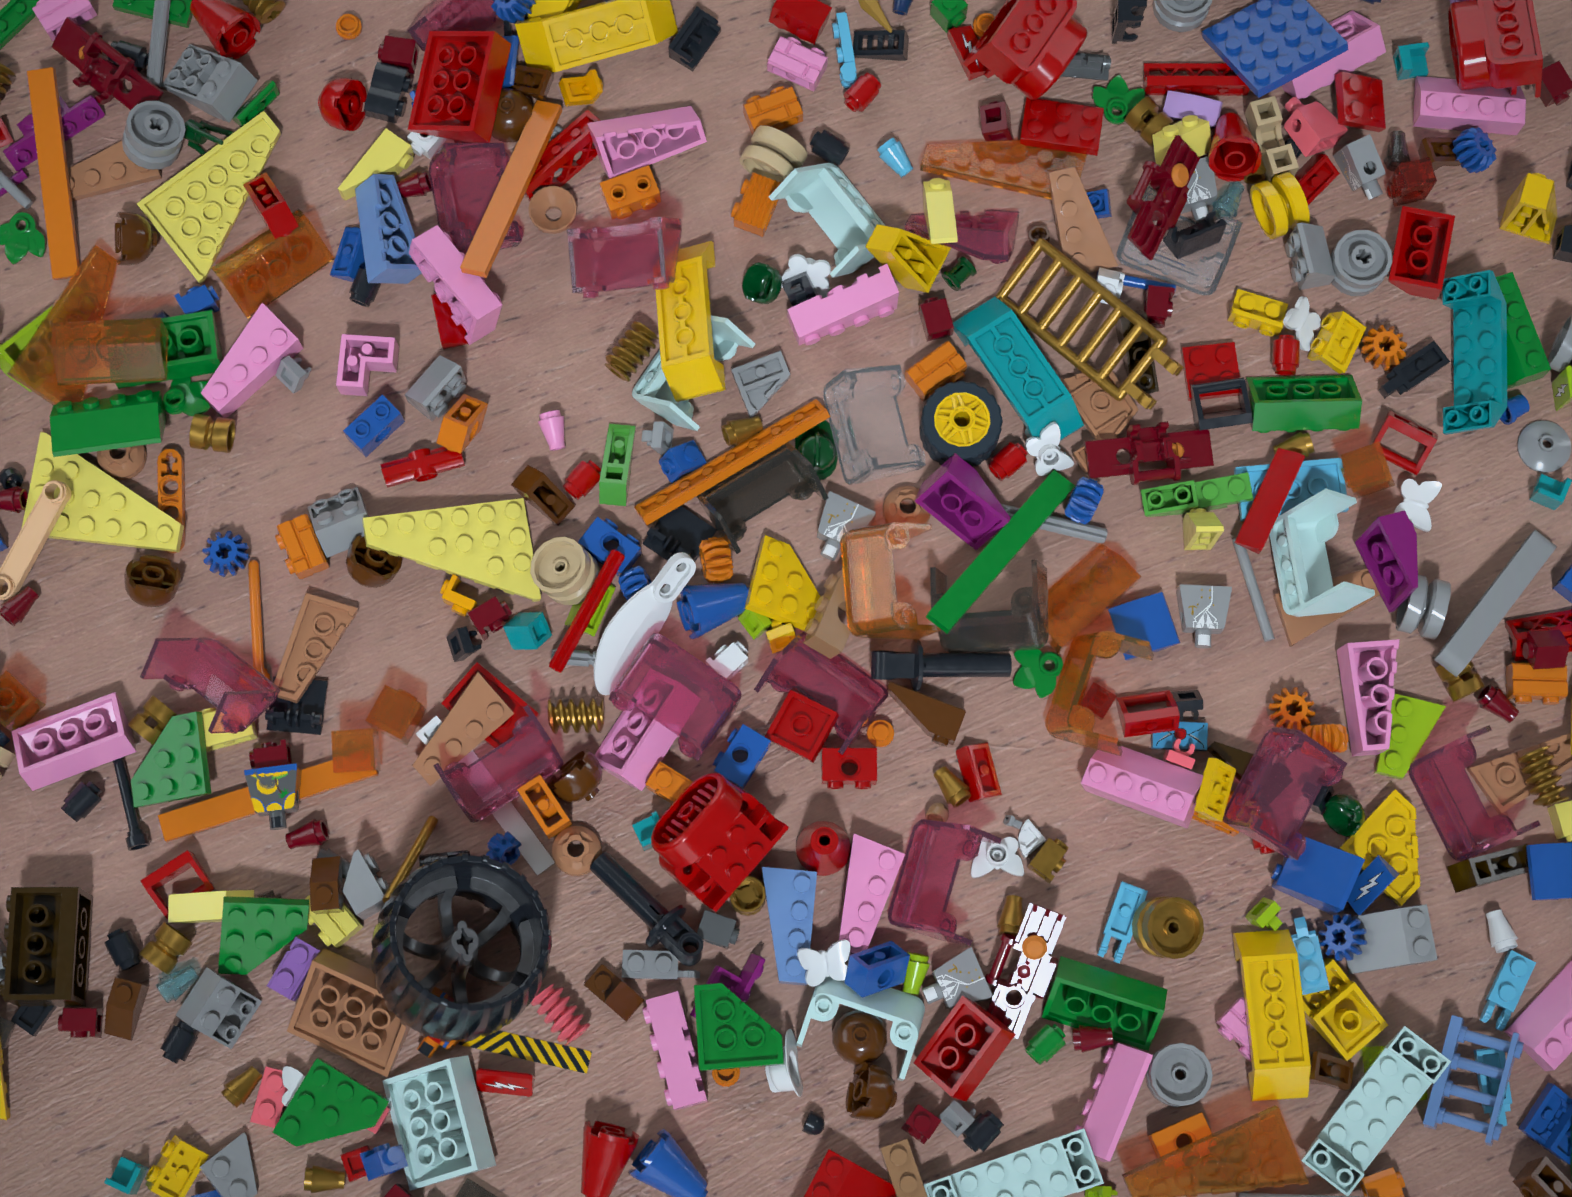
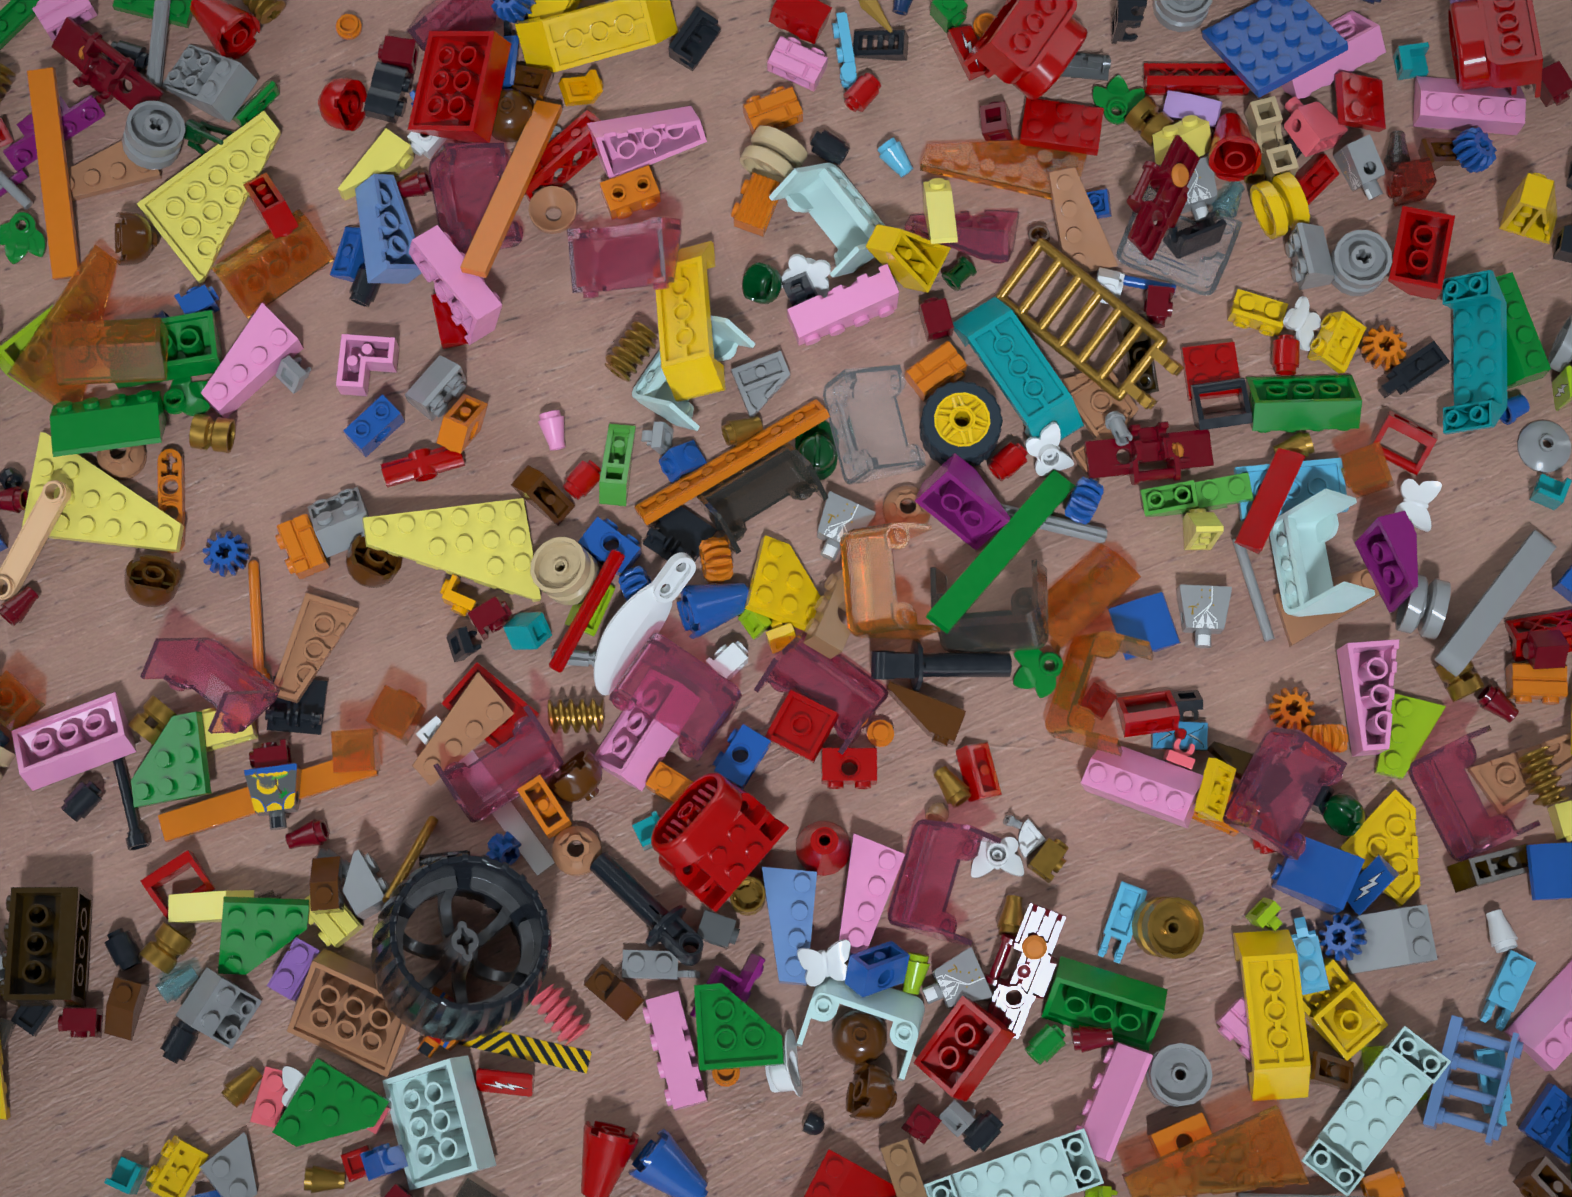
none -> light grey pin [1105,411,1133,446]

